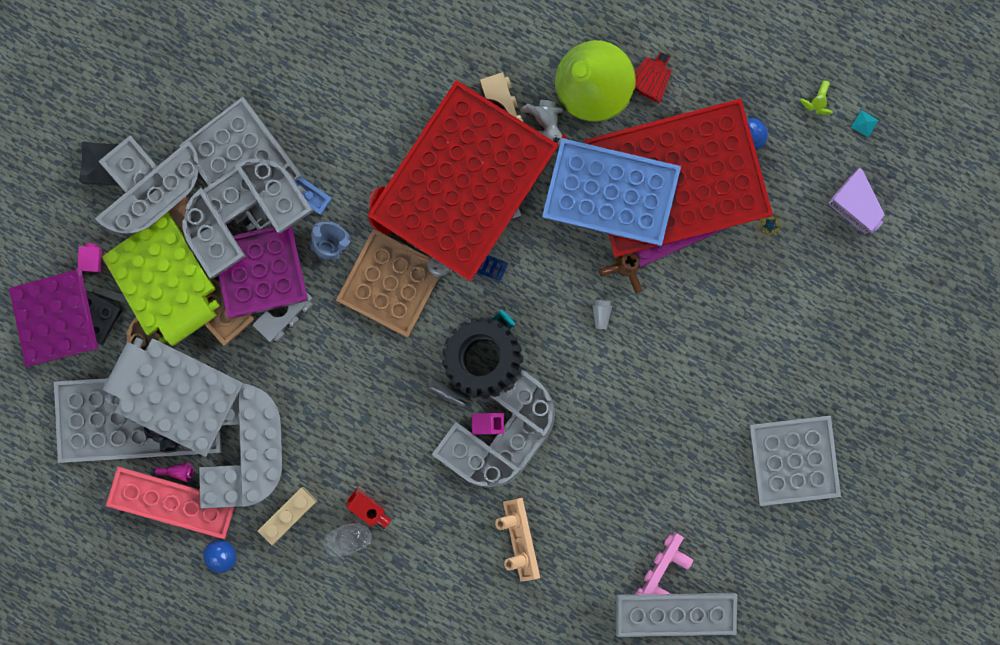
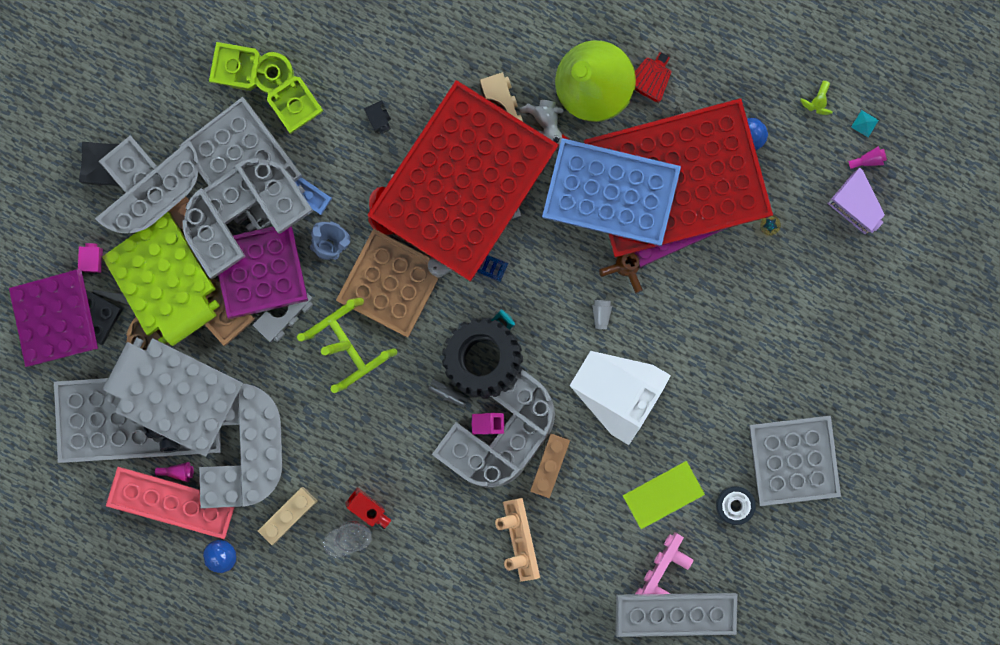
none -> lime plate [209,42,324,134]
none -> lime piece [297,298,397,393]
none -> black brick [364,100,391,134]
none -> medium nougat arch [530,433,570,498]
none -> white wedge [570,351,671,445]
none -> lime window [623,461,705,529]
none -> wheel [716,486,756,525]
none -> dark pink cone [848,146,887,169]

